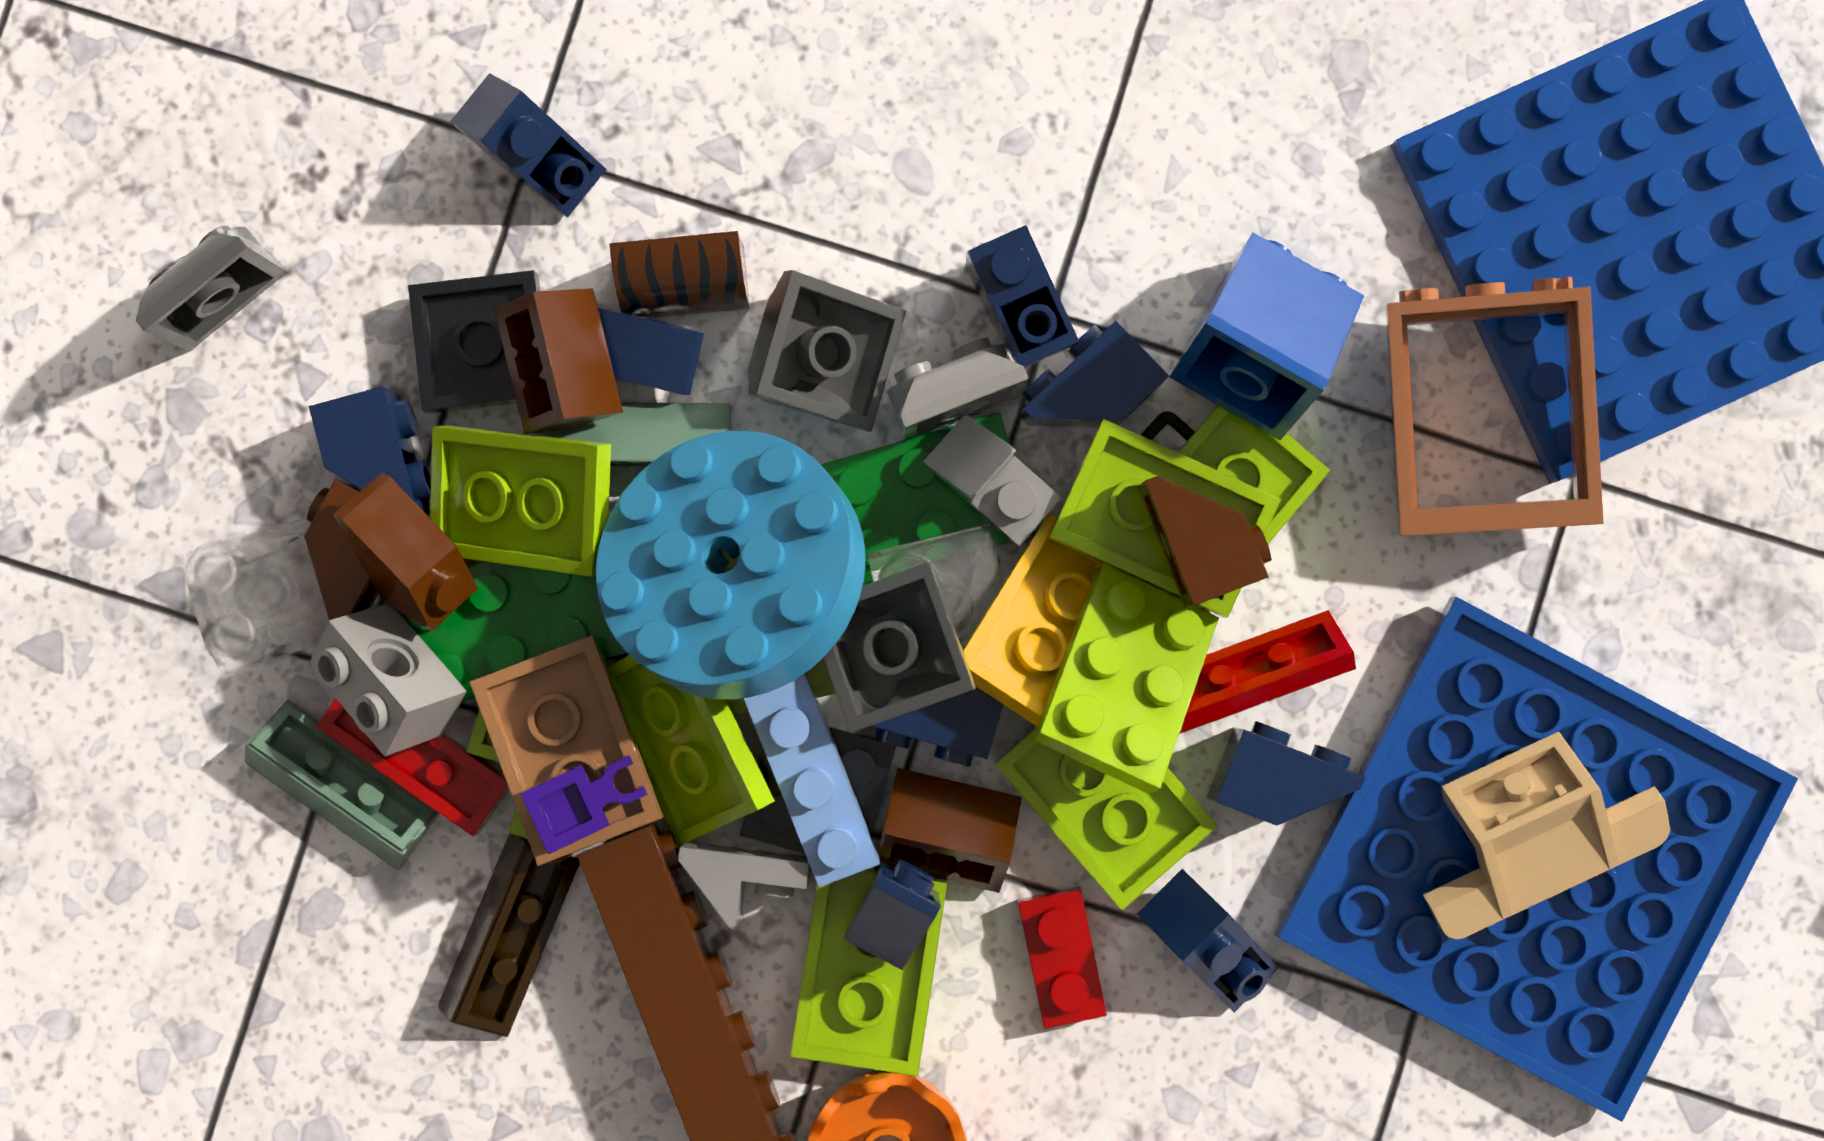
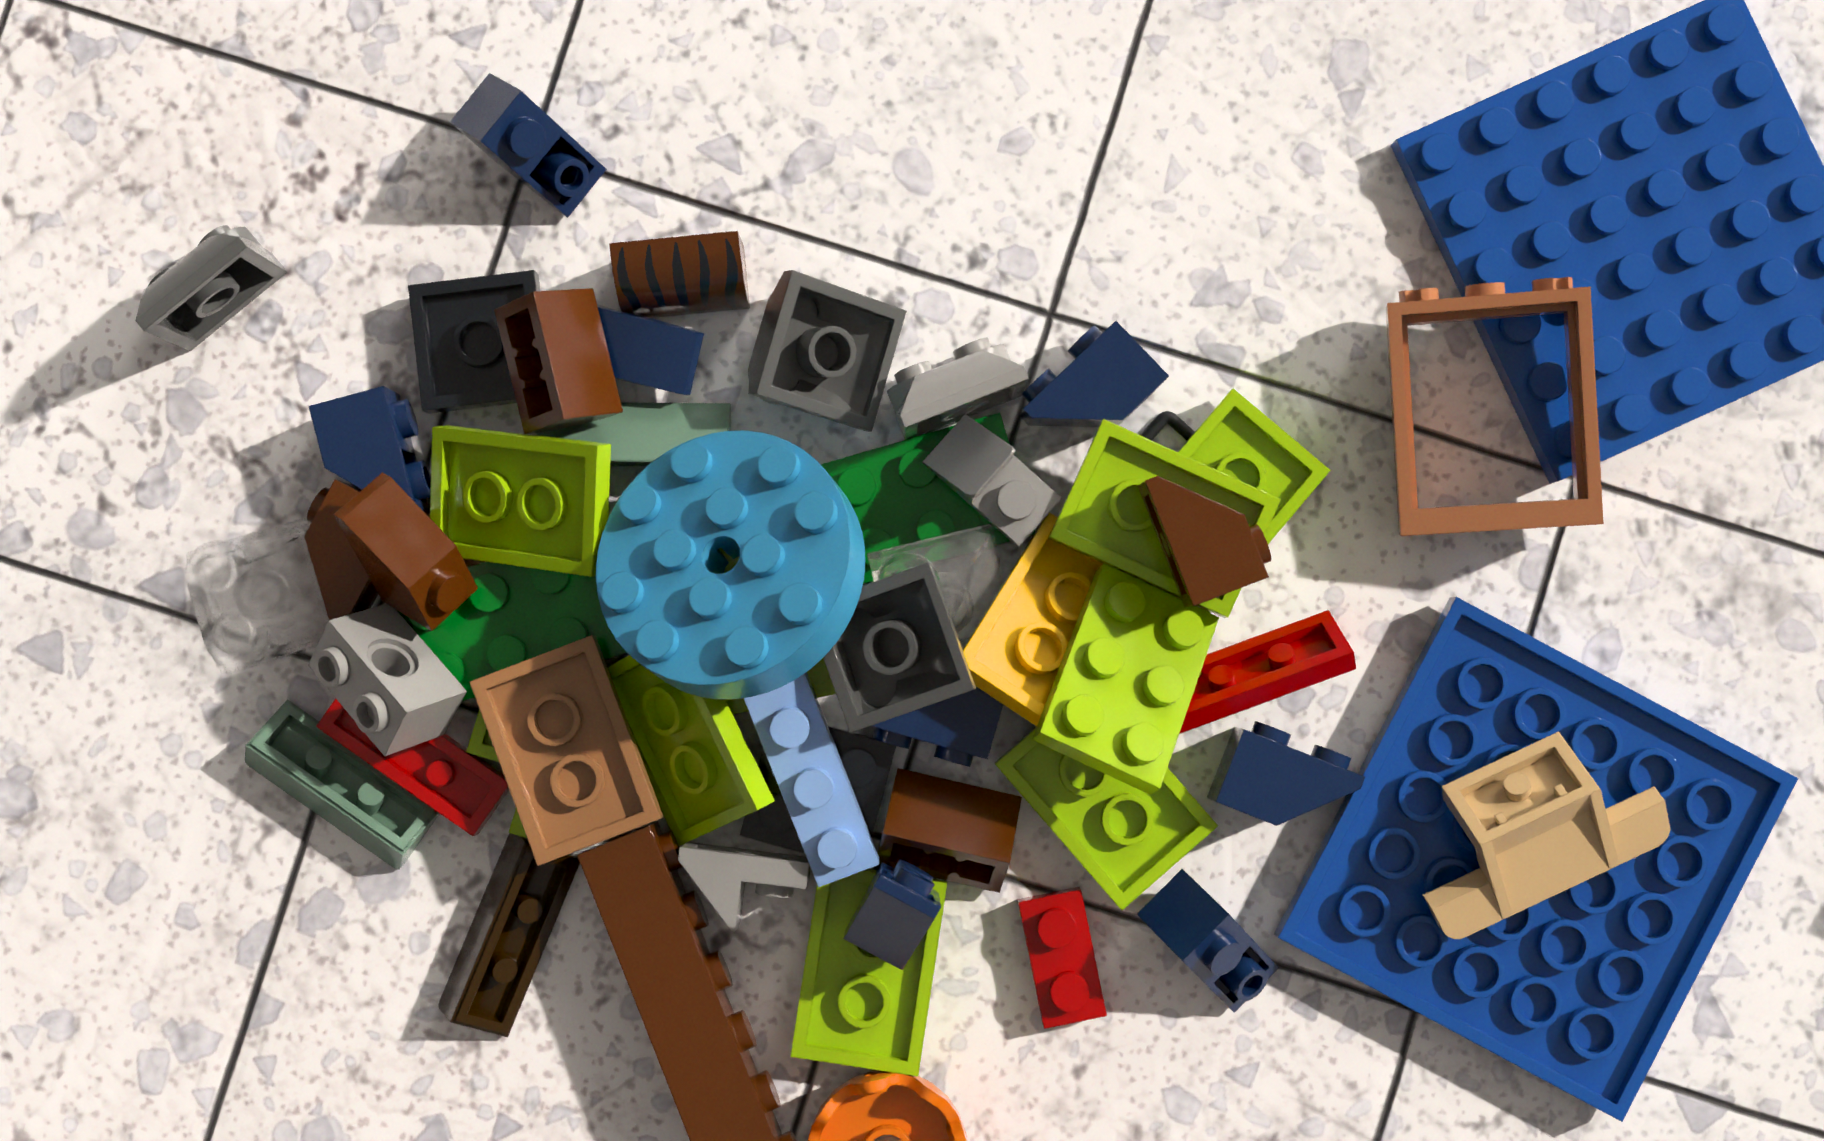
dark purple plate [520,755,648,855] -> none
dark blue slope [965,225,1080,368] -> none
slope [1169,232,1364,440] -> none

